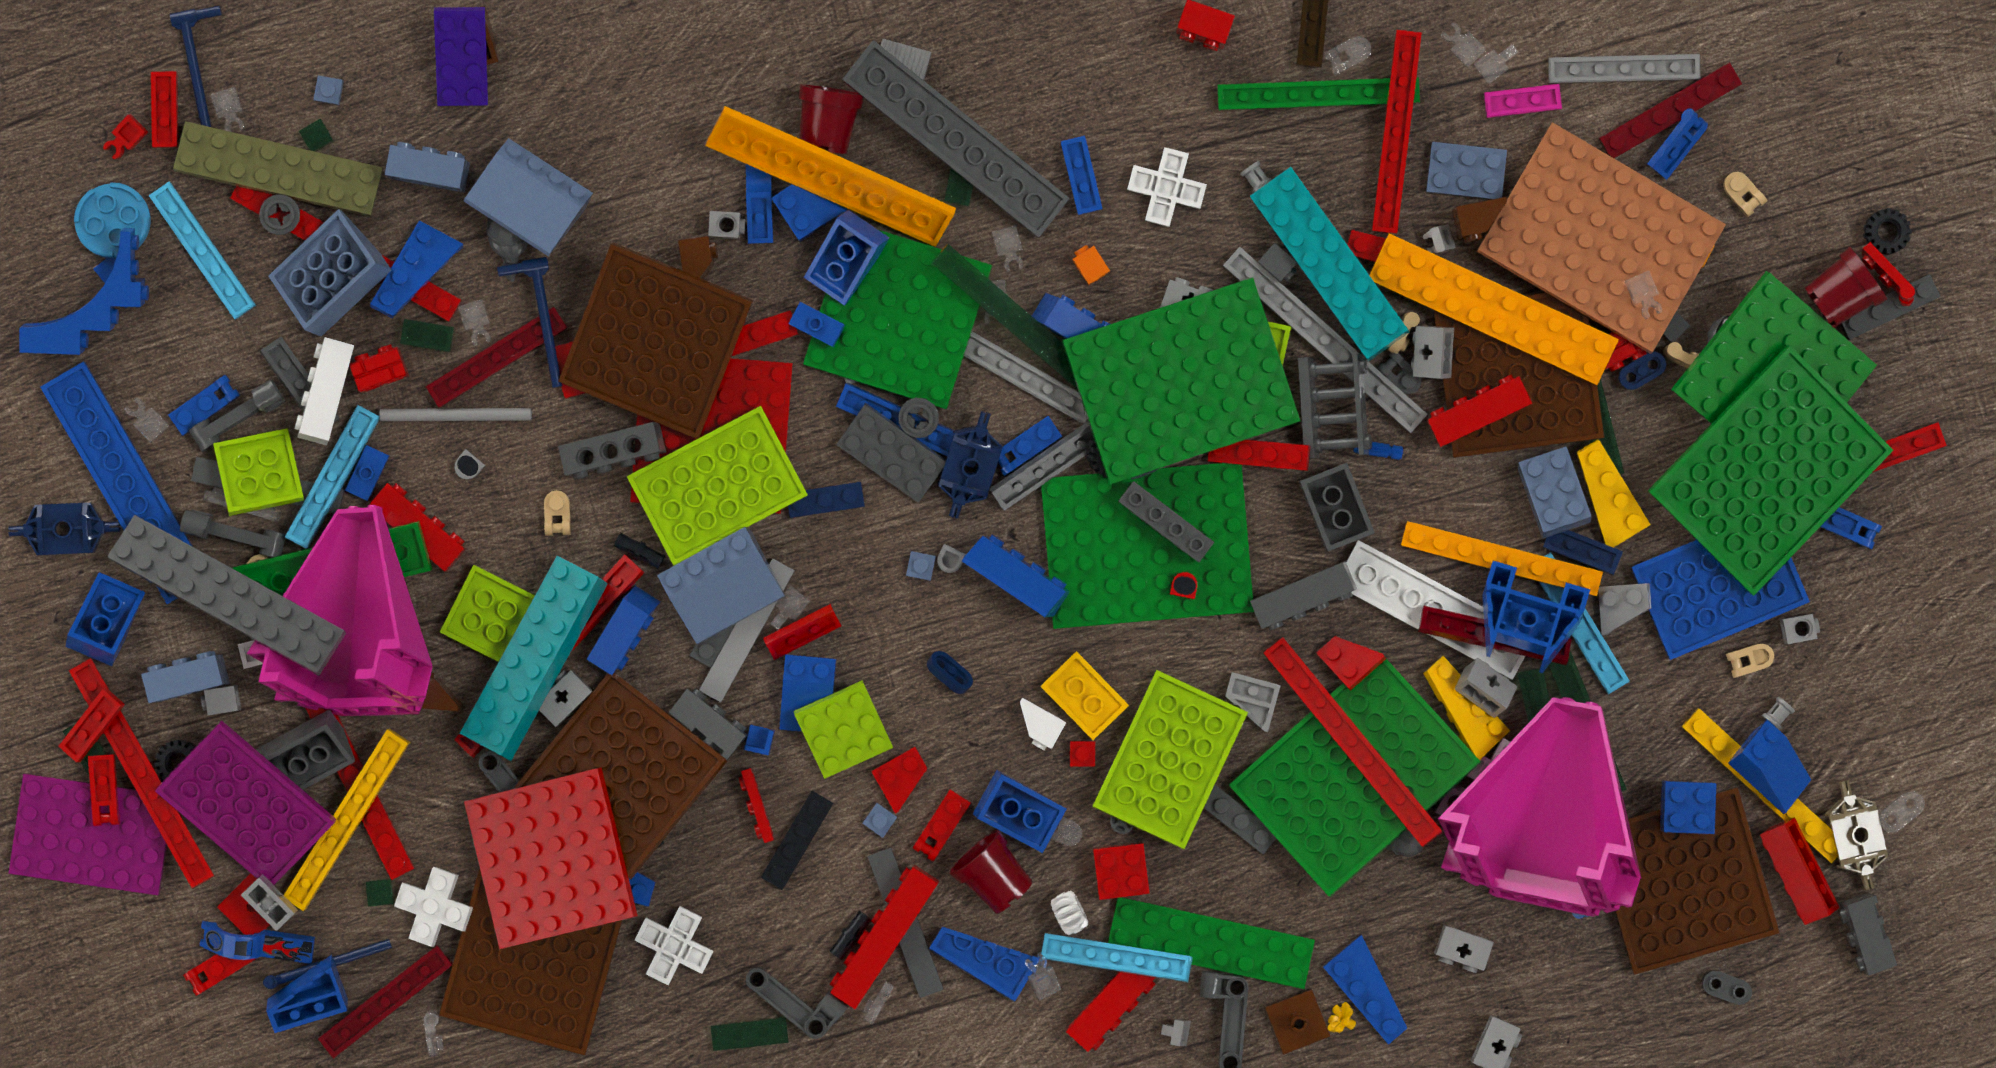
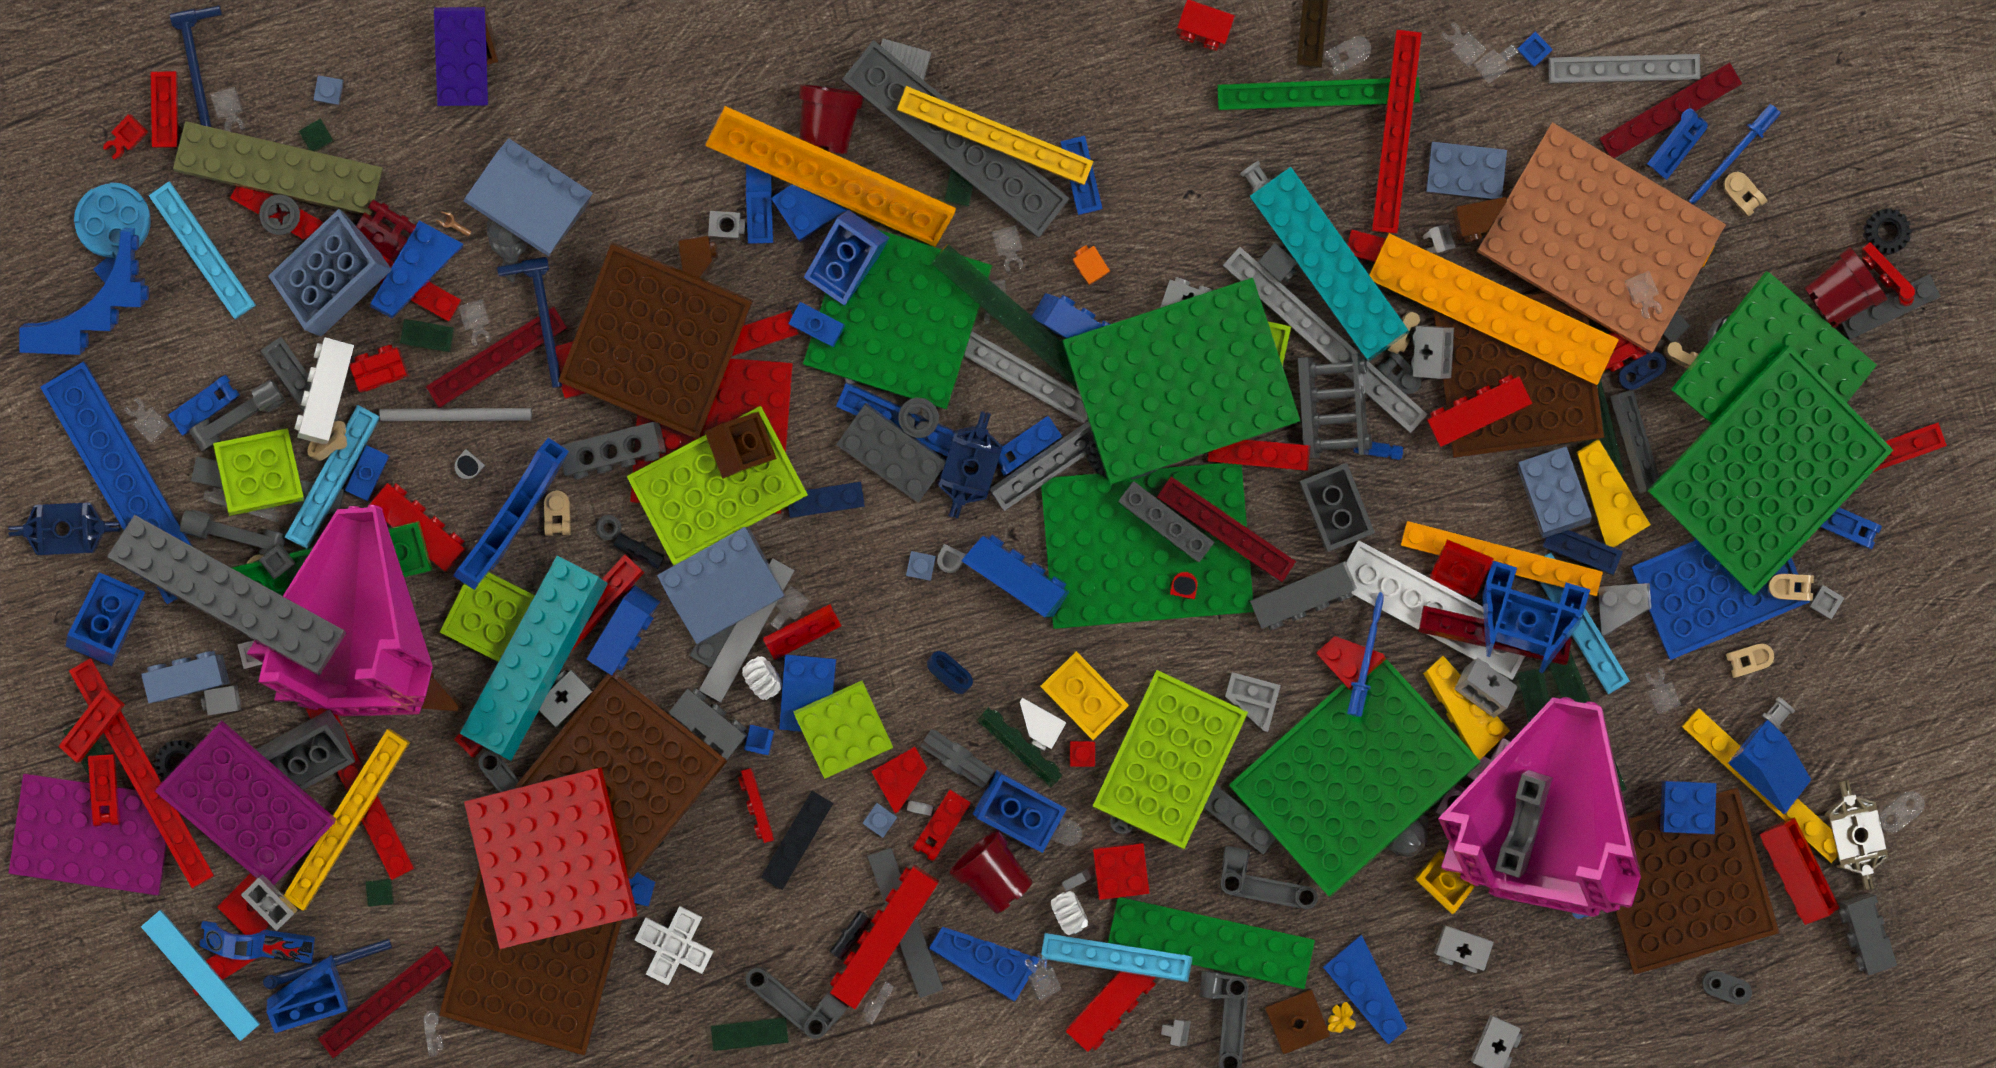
sand blue brick [385,142,470,193] -> none
white plate [394,867,473,947] -> none
white plate [1127,147,1207,227] -> none
red plate [1264,637,1442,847] -> none
dark pink tile [1484,84,1562,118] -> none
light grey brick [1779,614,1820,644] -> none
none -> medium azure tile [141,910,260,1041]
none -> dark grey tile [259,544,295,579]
none -> tan plate [308,421,347,461]
none -> dark red plate [356,199,416,261]
none -> medium nougat hand [436,211,471,236]
none -> blue arch [454,437,569,590]
none -> dark grey plate [596,515,621,540]
none -> reddish brown slope [704,411,777,479]
none -> white gear [742,656,782,700]
none -> yellow plate [897,86,1094,185]
none -> light grey tile [907,800,933,816]
none -> dark grey piece [920,729,995,788]
none -> clear green plate [977,707,1063,788]
none -> dark grey tile [1062,866,1096,891]
none -> dark red plate [1157,477,1297,582]
none -> dark grey piece [1220,845,1318,909]
none -> blue piece [1347,592,1384,717]
none -> yellow slope [1413,850,1475,915]
none -> red plate [1429,539,1494,599]
none -> dark grey arch [1495,770,1552,878]
none -> blue plate [1516,31,1553,68]
none -> dark grey plate [1610,390,1659,493]
none -> clear plate [1645,667,1681,714]
none -> blue piece [1689,104,1781,205]
none -> tan plate [1768,574,1814,601]
none -> light grey plate [1809,585,1844,619]

